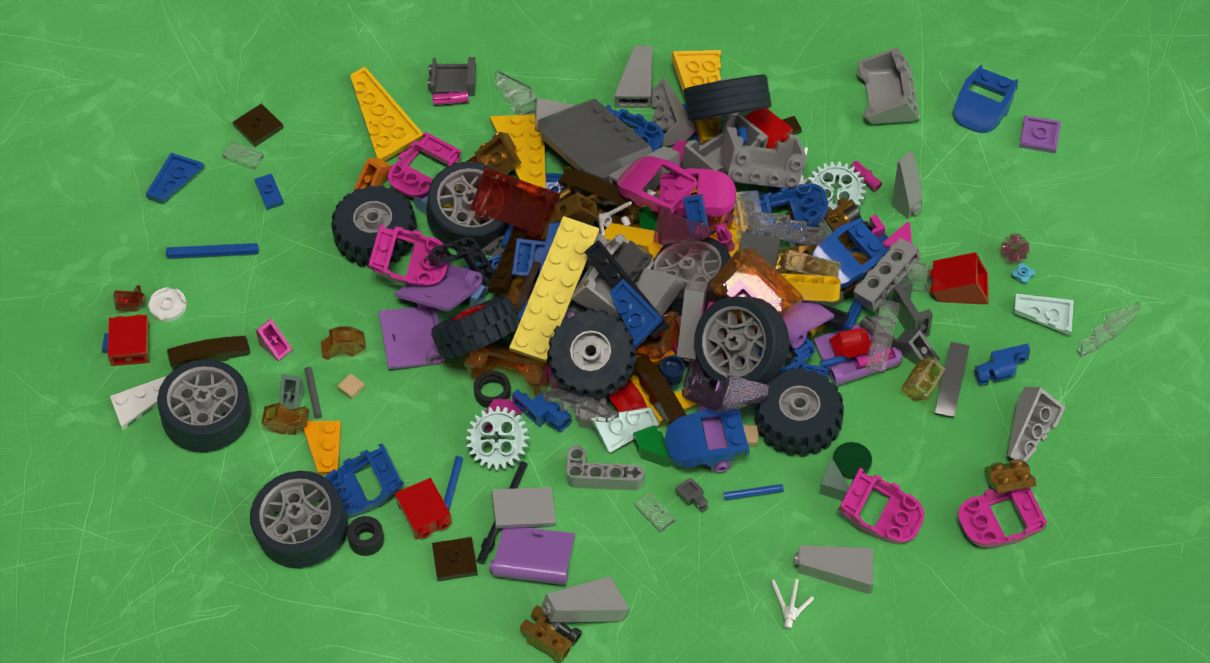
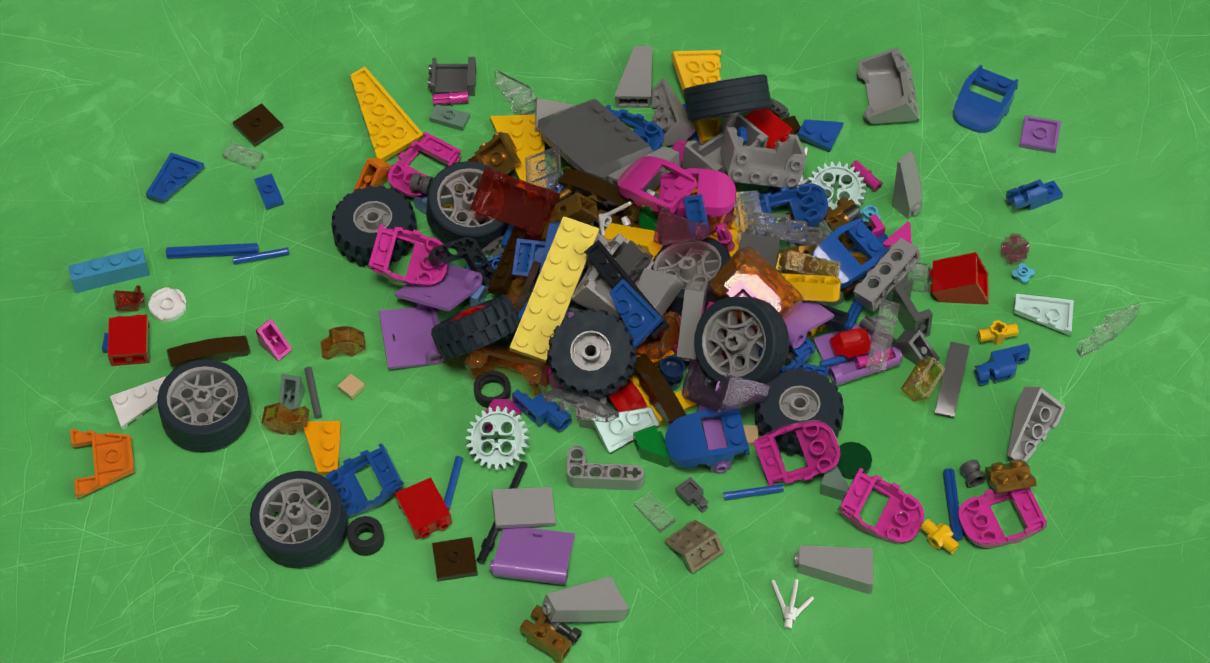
none -> dark azure brick [68,248,150,293]
none -> orange wing [70,429,135,498]
none -> blue bar [233,247,289,265]
none -> dark grey wheel [409,173,433,195]
none -> sand green plate [429,104,470,131]
none -> clear slope [525,146,562,192]
none -> dark tan bracket [664,520,724,574]
none -> dark pink slope [753,420,840,486]
none -> dark grey gear [769,98,790,117]
none -> blue wing [797,120,844,152]
none -> medium azure plate [860,205,881,222]
none -> yellow axle [920,519,960,554]
none -> blue axle [943,468,963,541]
none -> flat silver wheel [960,459,986,487]
none -> yellow axle [977,320,1018,345]
none -> blue plate [1006,179,1063,211]

